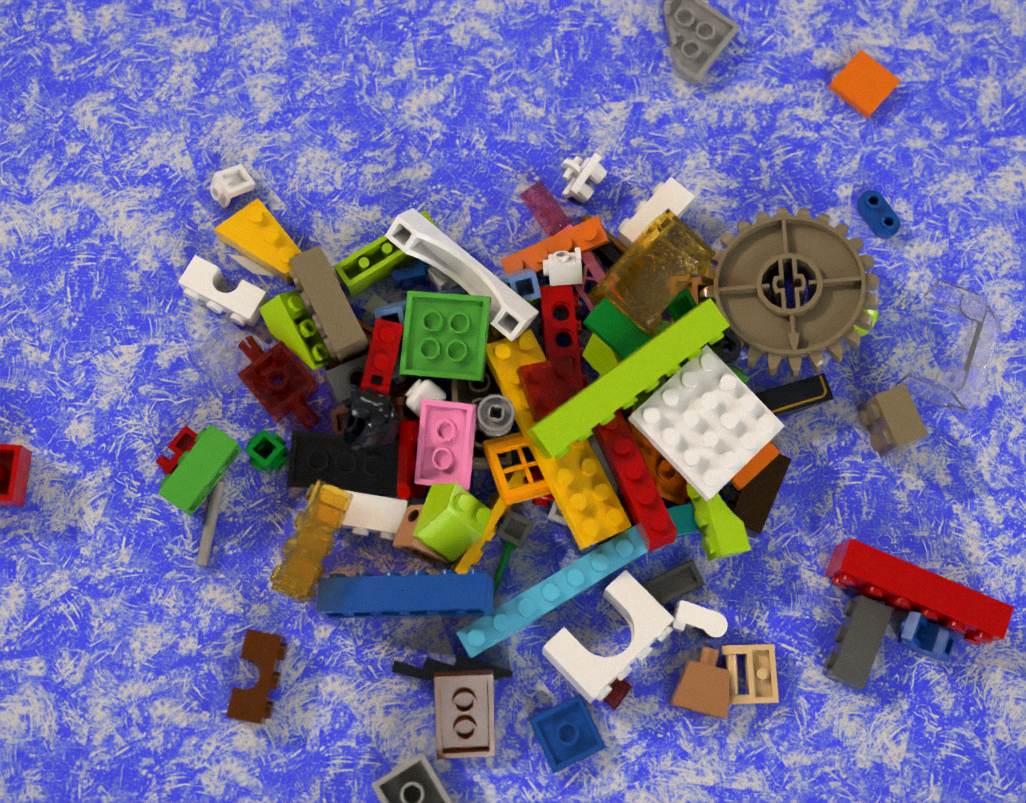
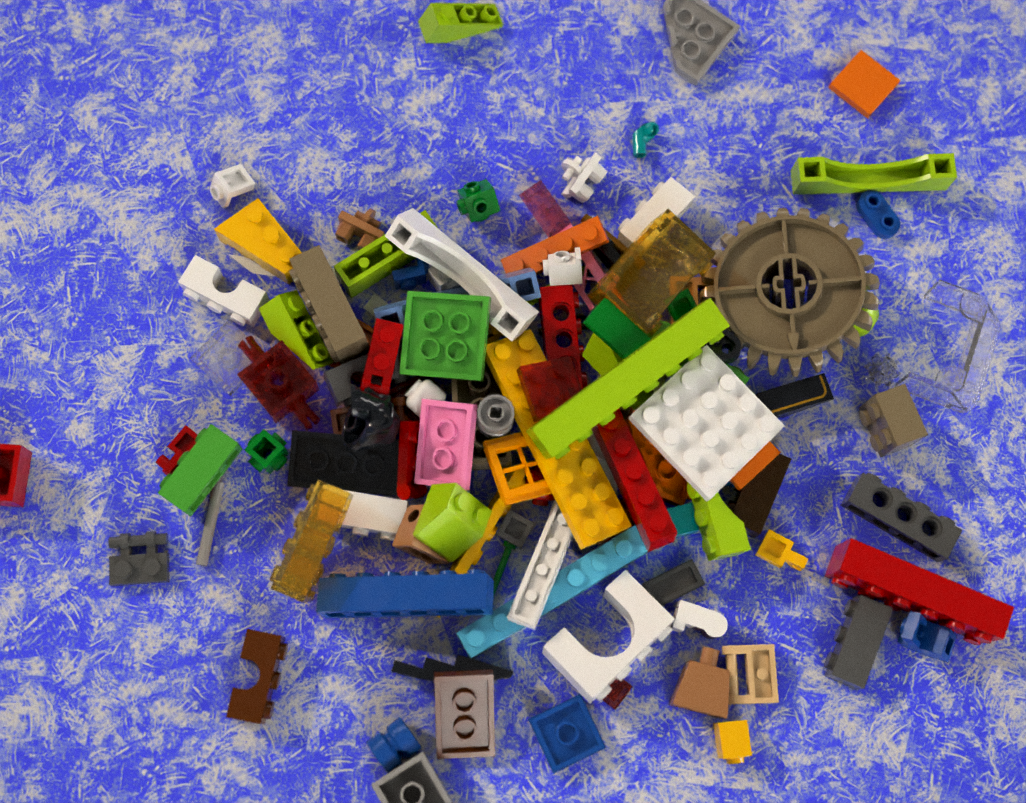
none -> dark grey plate [108,531,170,586]
none -> medium nougat hips [335,208,385,250]
none -> blue wheel [366,717,422,773]
none -> lime slope [418,3,503,43]
none -> green brick [456,179,501,222]
none -> white tile [507,500,573,630]
none -> teal arm [632,122,659,158]
none -> yellow brick [713,720,752,764]
none -> yellow plate [755,529,809,571]
none -> lime arch [790,153,957,195]
none -> dark grey brick [841,473,962,562]
none -> clear gear [864,353,900,387]

